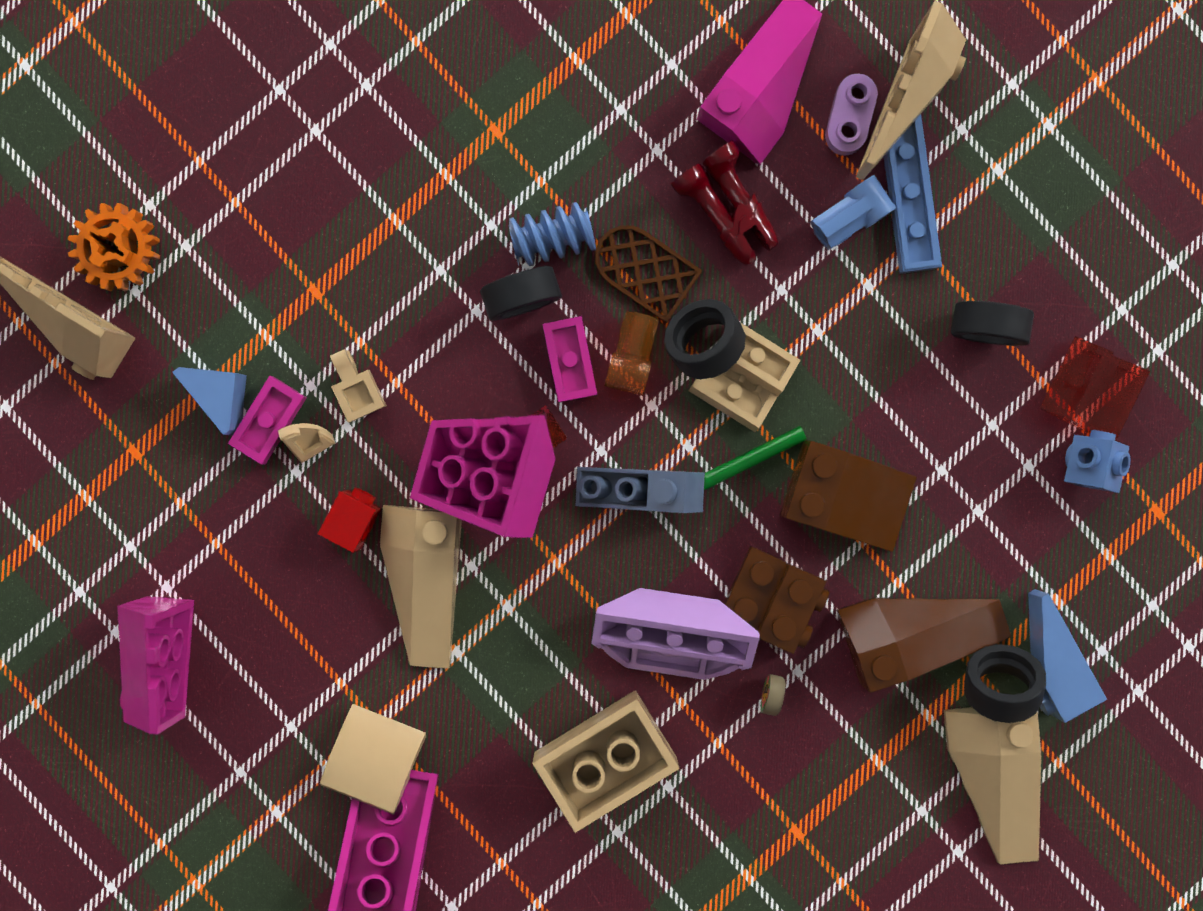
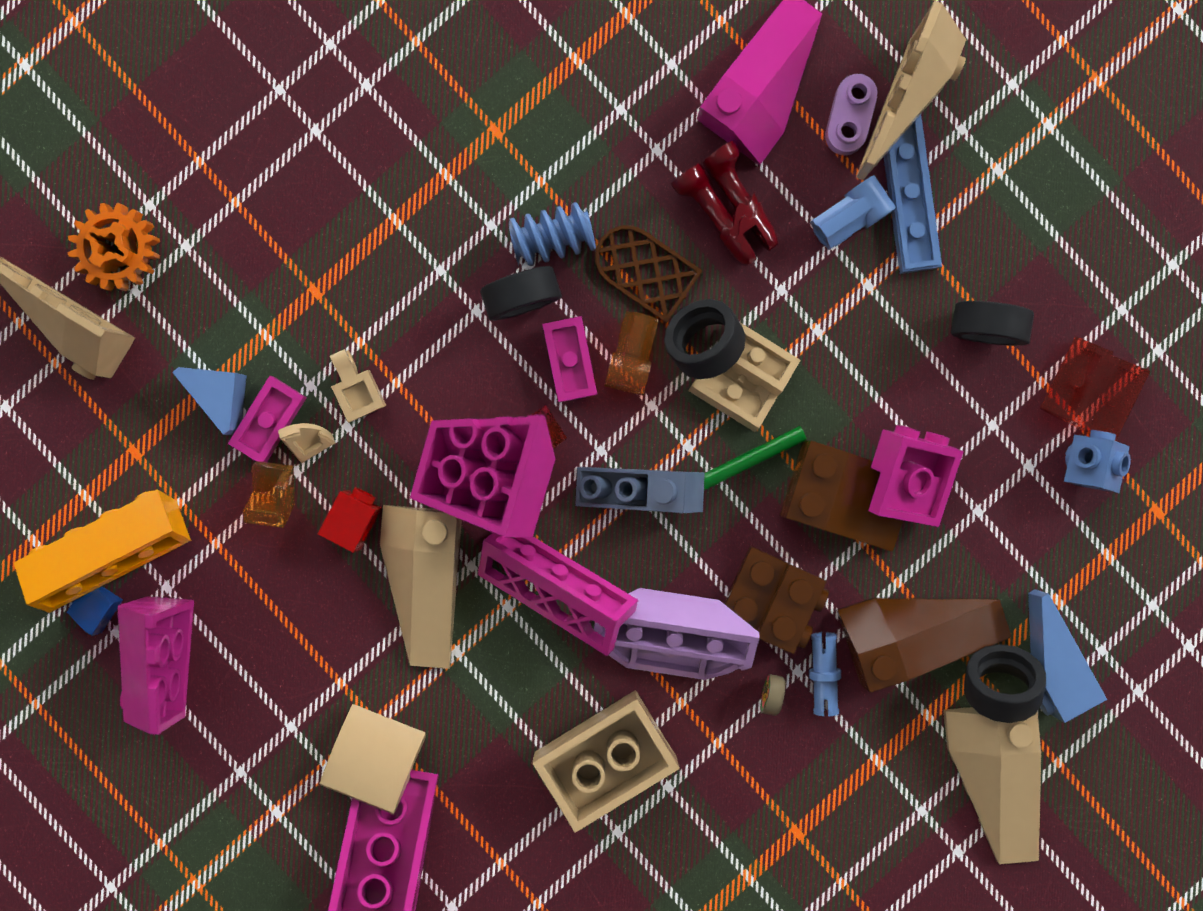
none -> light orange brick [14,489,191,613]
none -> blue slope [67,586,123,636]
none -> clear orange panel [243,461,295,528]
none -> dark pink fence [478,533,638,656]
none -> medium blue pin [809,632,841,716]
none -> dark pink plate [868,424,964,527]

